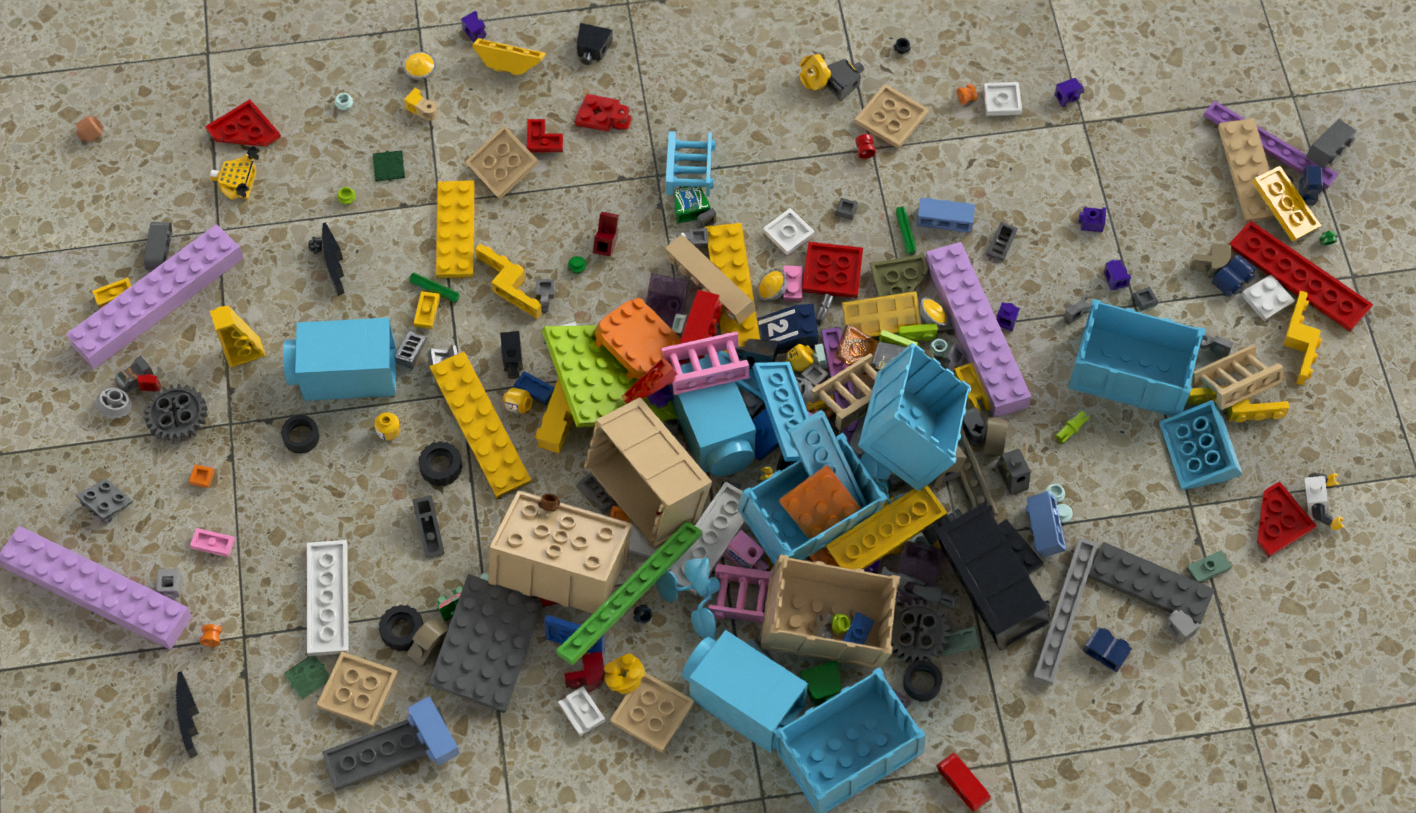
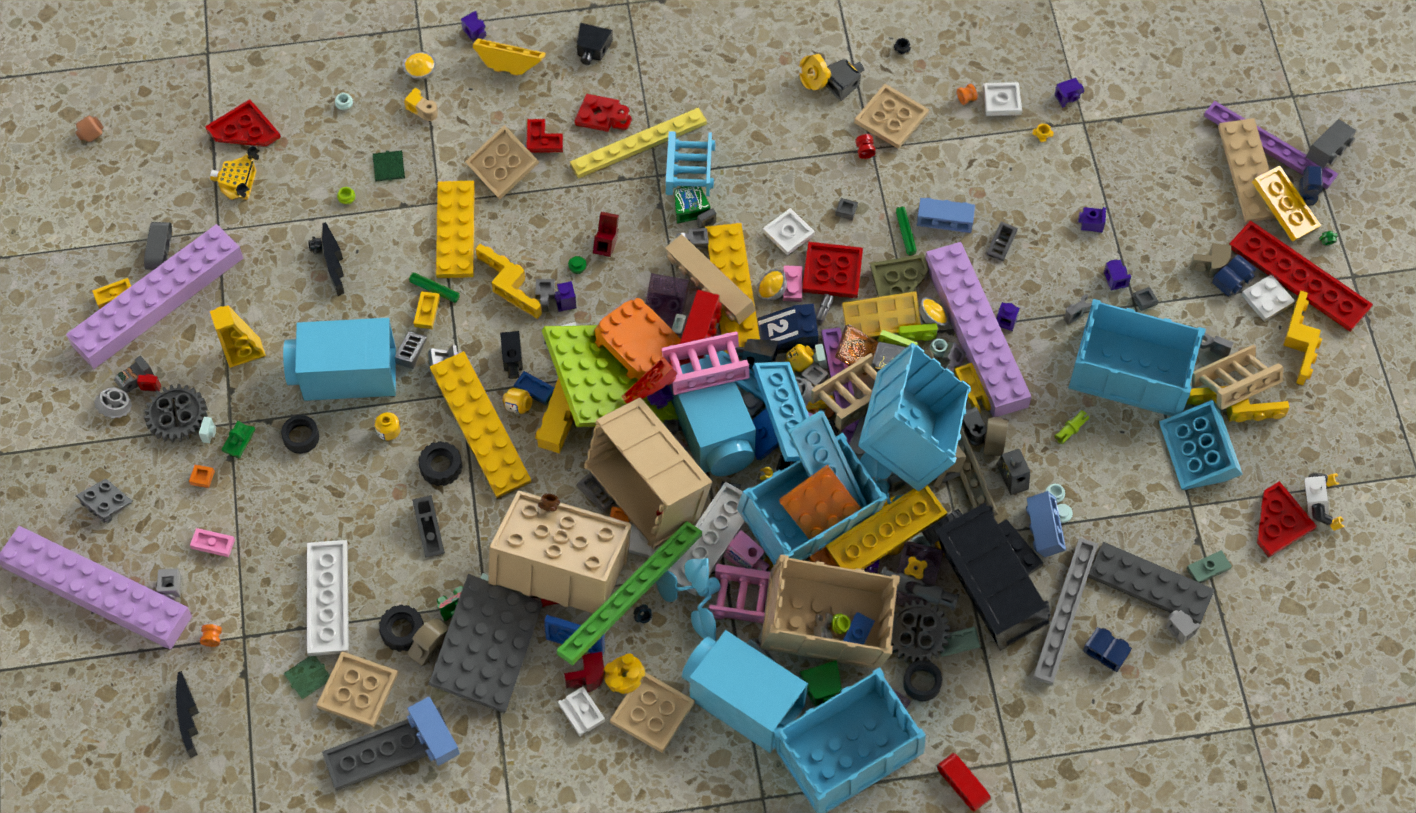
none -> light aqua plate [199,417,216,444]
none -> green hips [221,421,256,459]
none -> dark purple brick [555,281,577,312]
none -> light yellow plate [570,108,707,179]
none -> yellow plate [904,556,927,579]
none -> yellow plate [1032,123,1054,142]

